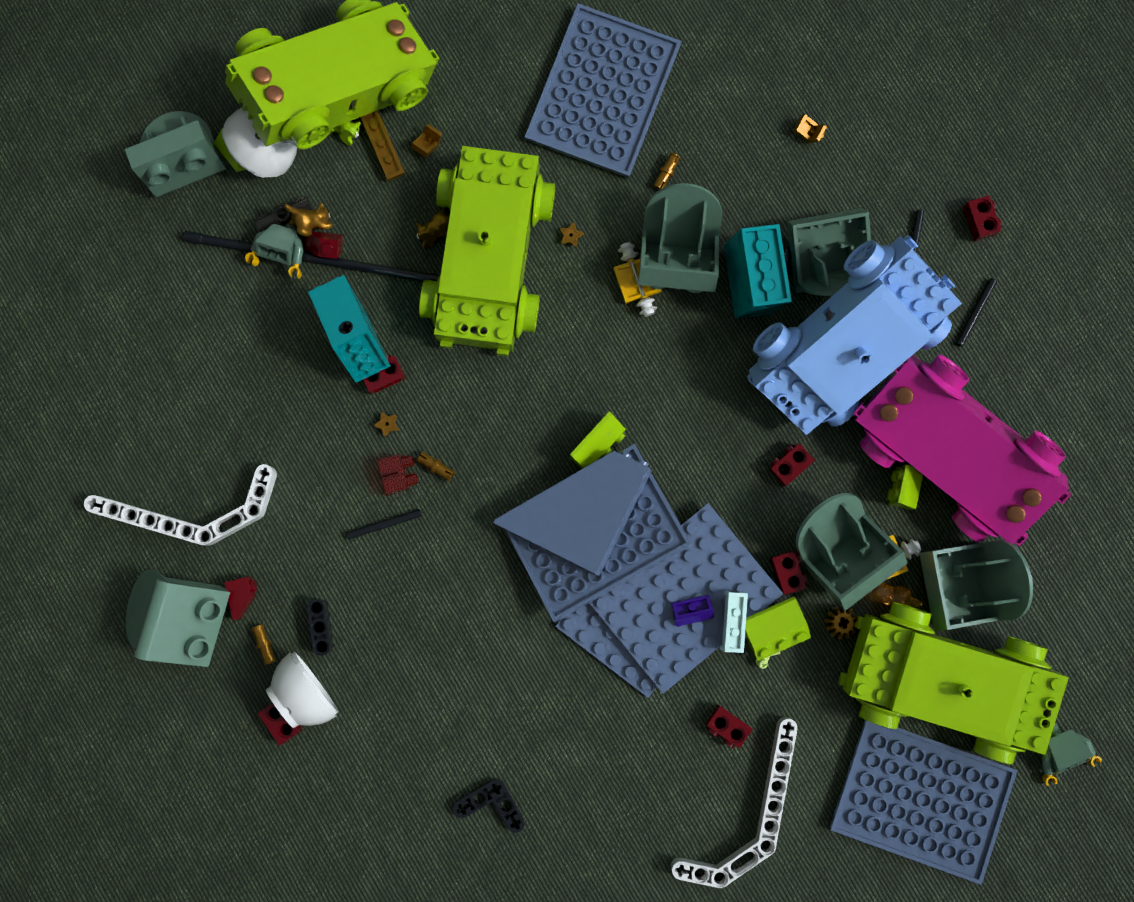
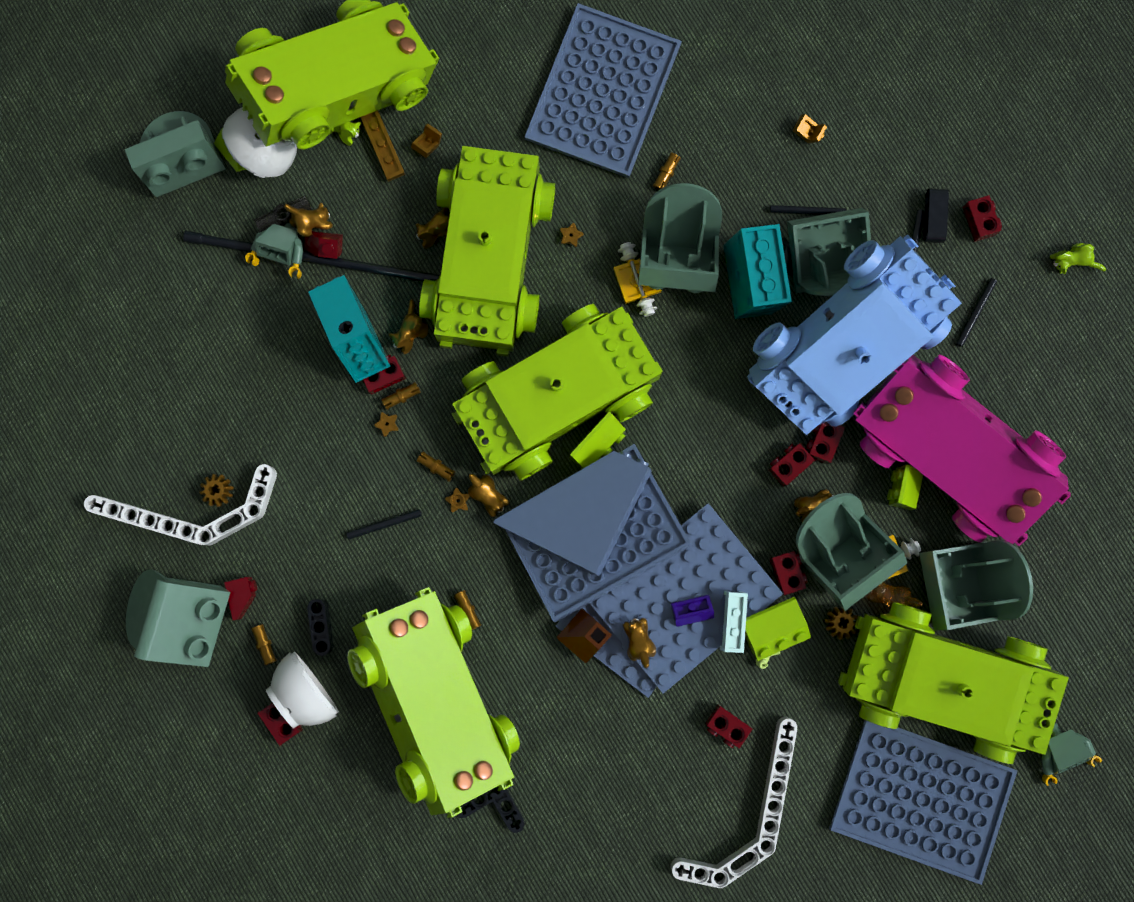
clear red hips [377,454,419,496] -> none
none -> pearl gold gear [199,474,234,507]
none -> lime piece [347,587,520,818]
none -> pearl gold pin [381,382,421,410]
none -> pearl gold animal [389,300,428,354]
none -> pearl gold plate [445,488,470,512]
none -> lime piece [452,304,663,481]
none -> pearl gold pin [454,590,481,630]
none -> pearl gold animal [468,474,509,517]
none -> reddish brown slope [556,608,612,664]
none -> pearl gold animal [623,618,656,668]
none -> black piece [770,205,846,215]
none -> pearl gold animal [794,489,833,522]
none -> dark red brick [805,422,845,464]
none -> black beam [923,188,949,243]
none -> lime animal [1050,243,1106,274]

